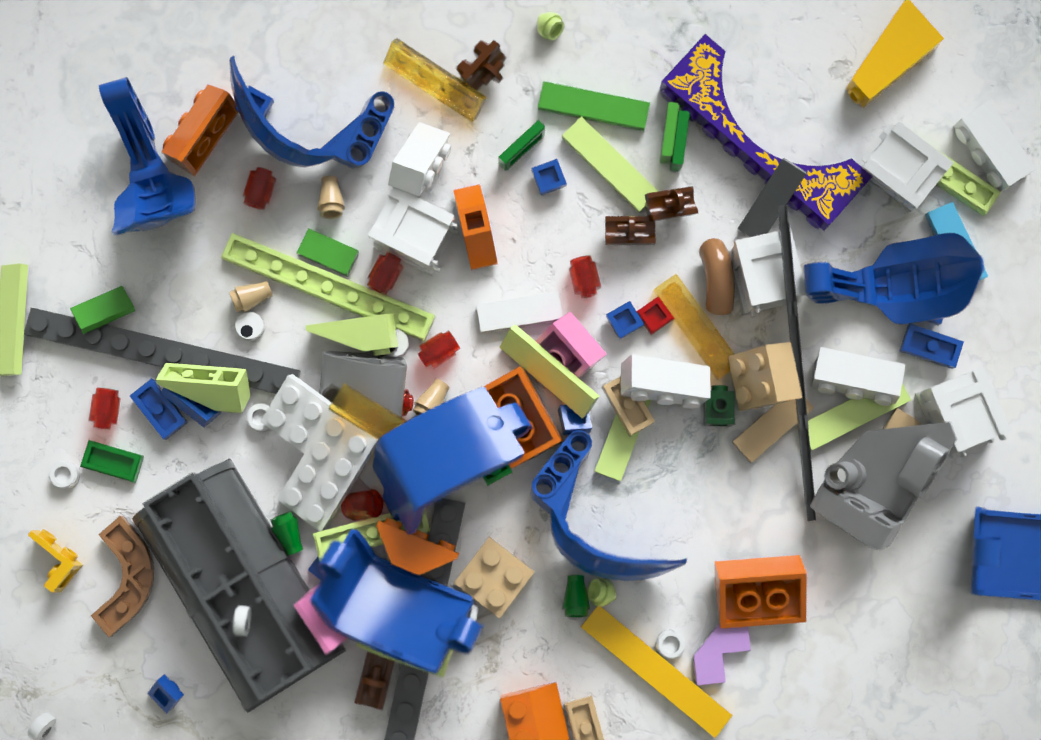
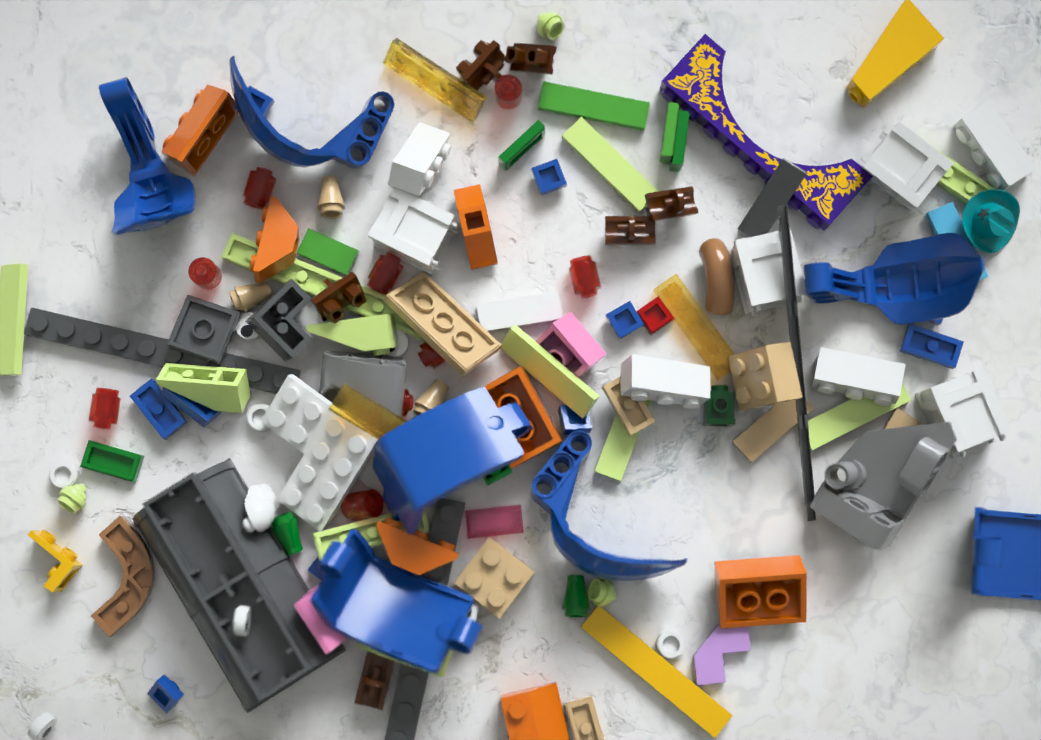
bright green tile [70,286,135,334] -> none
none -> yellowish green plate [57,484,87,514]
none -> dark grey tile [166,294,241,366]
none -> clear red brick [188,257,222,290]
none -> white arm [242,483,276,533]
none -> dark grey brick [245,279,312,361]
none -> orange slope [250,196,300,283]
none -> reddish brown hips [311,272,366,323]
none -> tan tile [384,271,502,377]
none -> clear pink tile [465,505,524,539]
none -> clear red brick [495,75,522,109]
none -> reddish brown hips [505,43,557,75]
none -> teal hat [962,189,1020,253]

